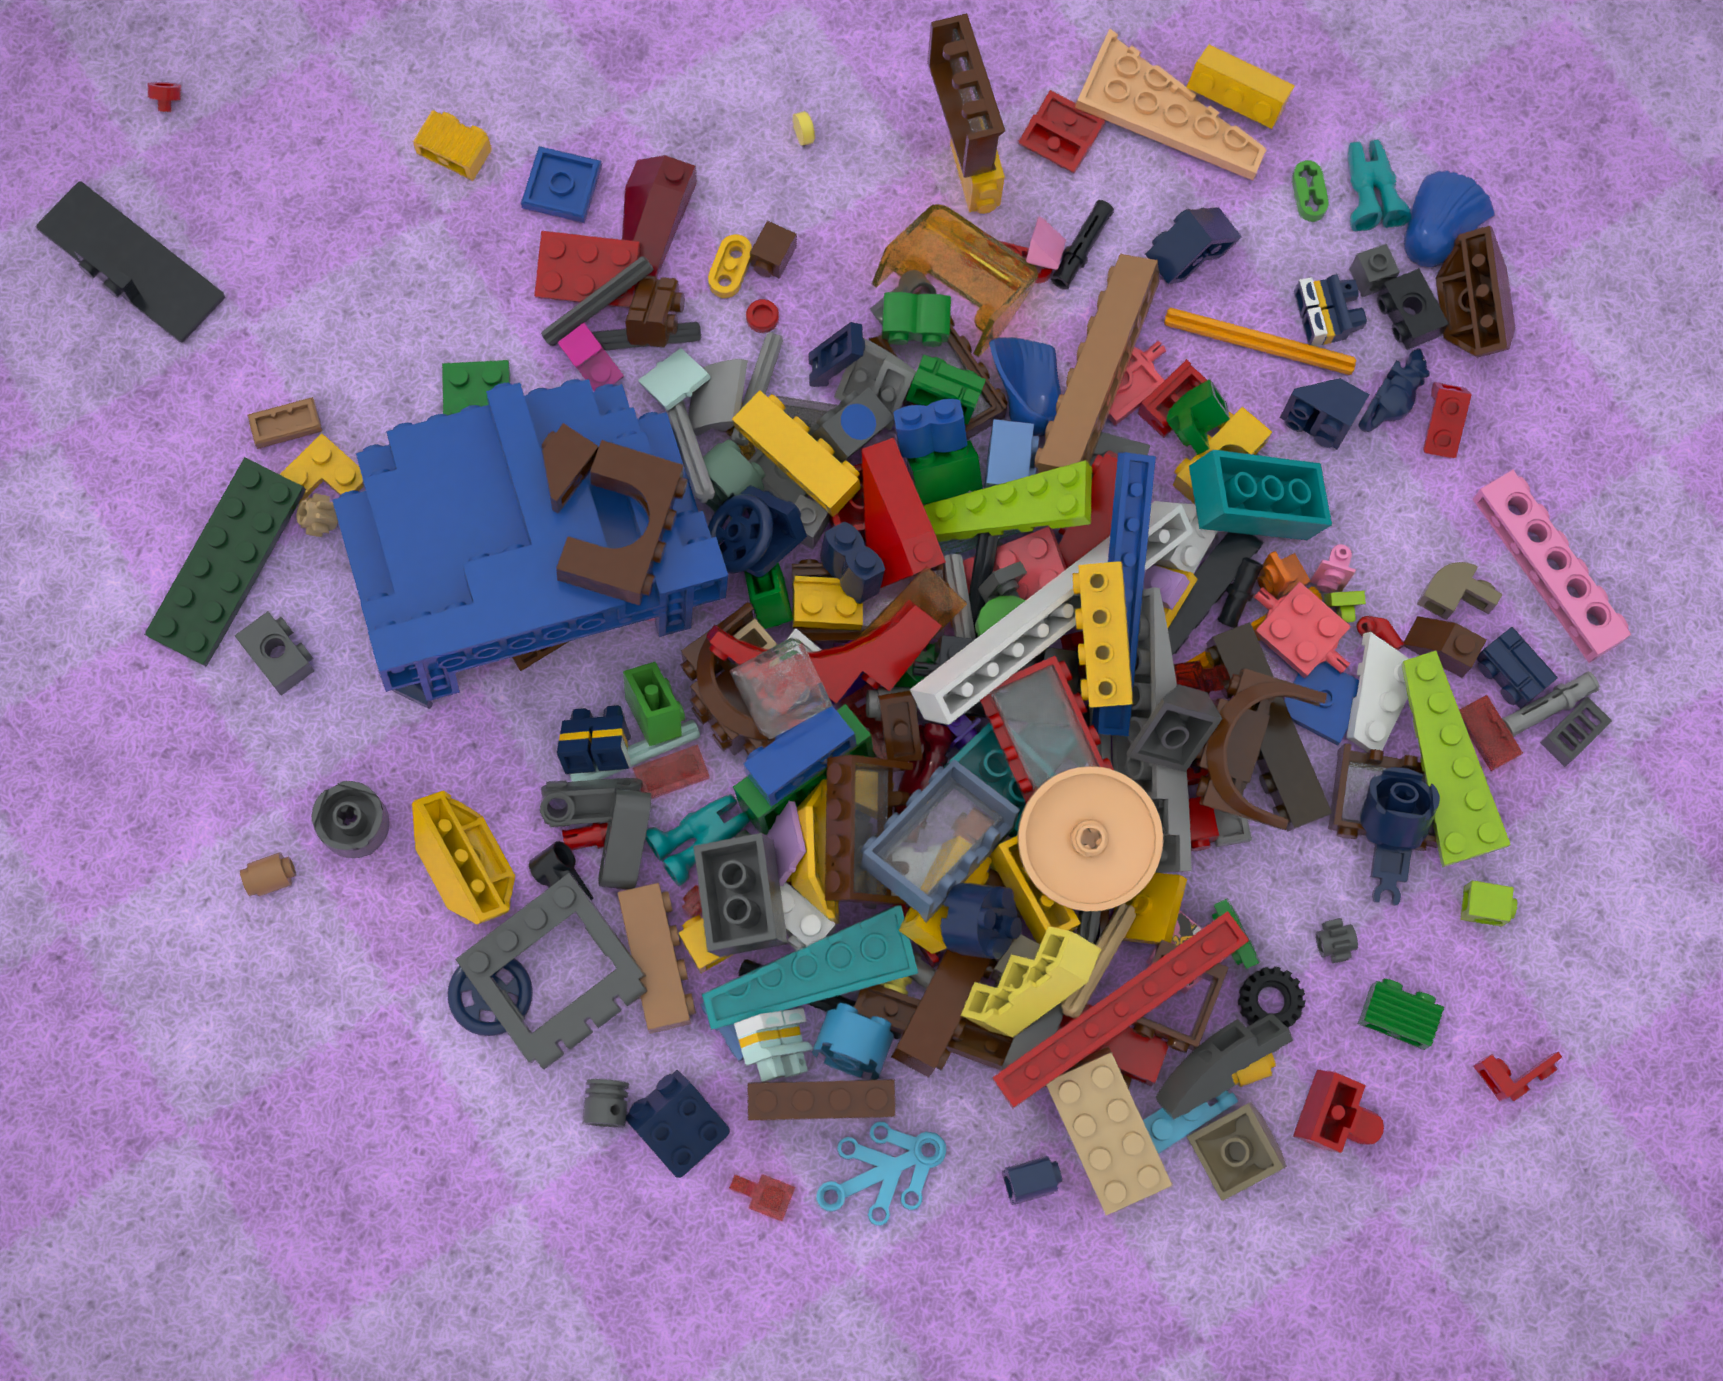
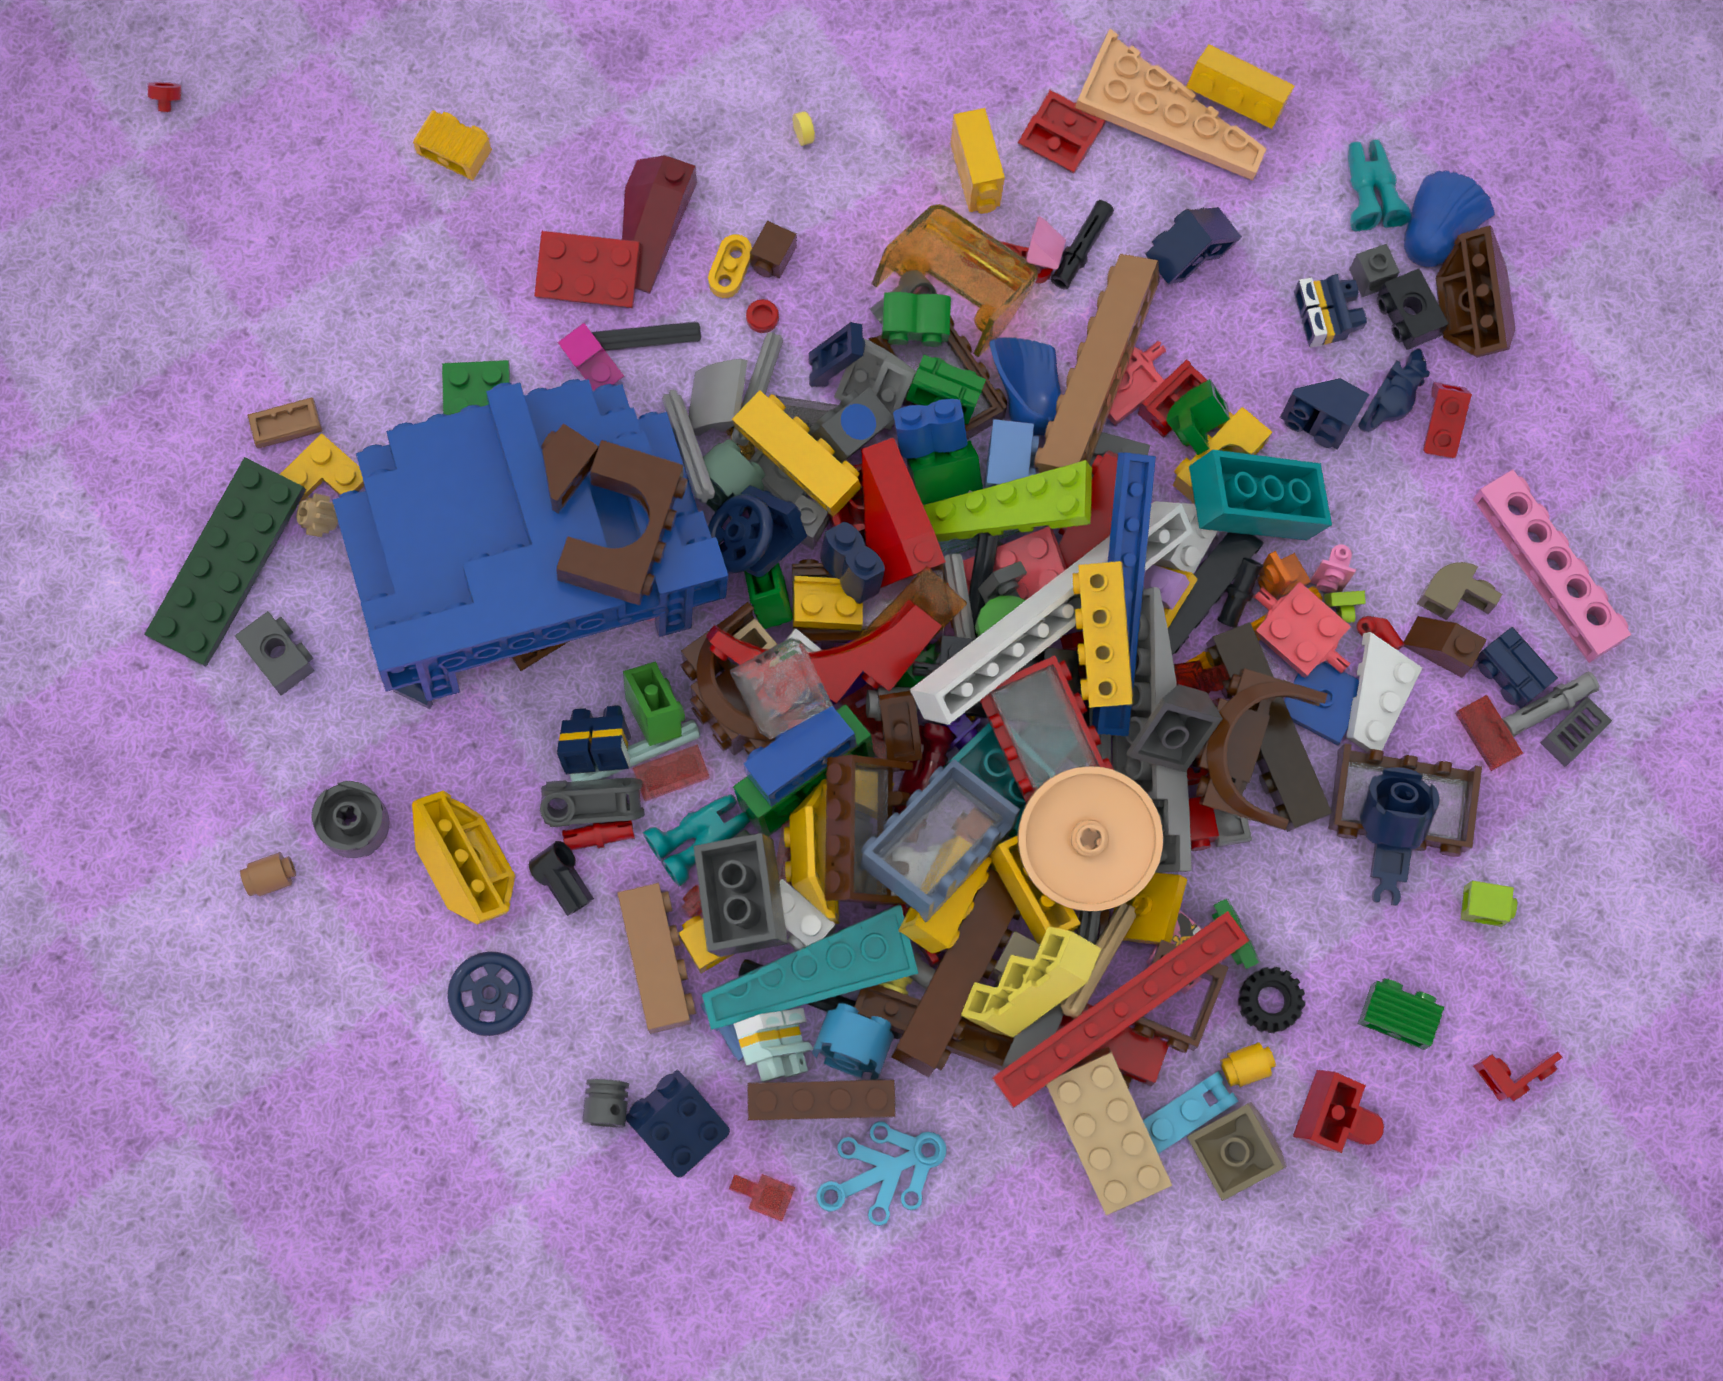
black bracket [36,181,225,343] -> none
dark grey hinge [455,873,647,1070] -> none
blue plate [521,146,602,223] -> none
dark grey axle [541,257,653,346] -> none
dark grey beam [598,788,651,890] -> none
reddish brown brick [625,276,685,348] -> none
light aqua piece [638,348,711,411] -> none
lavender piece [767,801,806,886] -> none
reddish brown window [927,13,1005,178] -> none
dark blue brick [941,883,1022,959] -> none
dark blue brick [1002,1156,1063,1205] -> none
dark grey slope [1156,1014,1293,1120] -> none
light orange axle [1164,307,1356,375] -> none
bright green beam [1292,160,1329,222] -> none
dark grey gear [1316,918,1358,964] -> none
lime wing [1401,651,1511,868] -> none

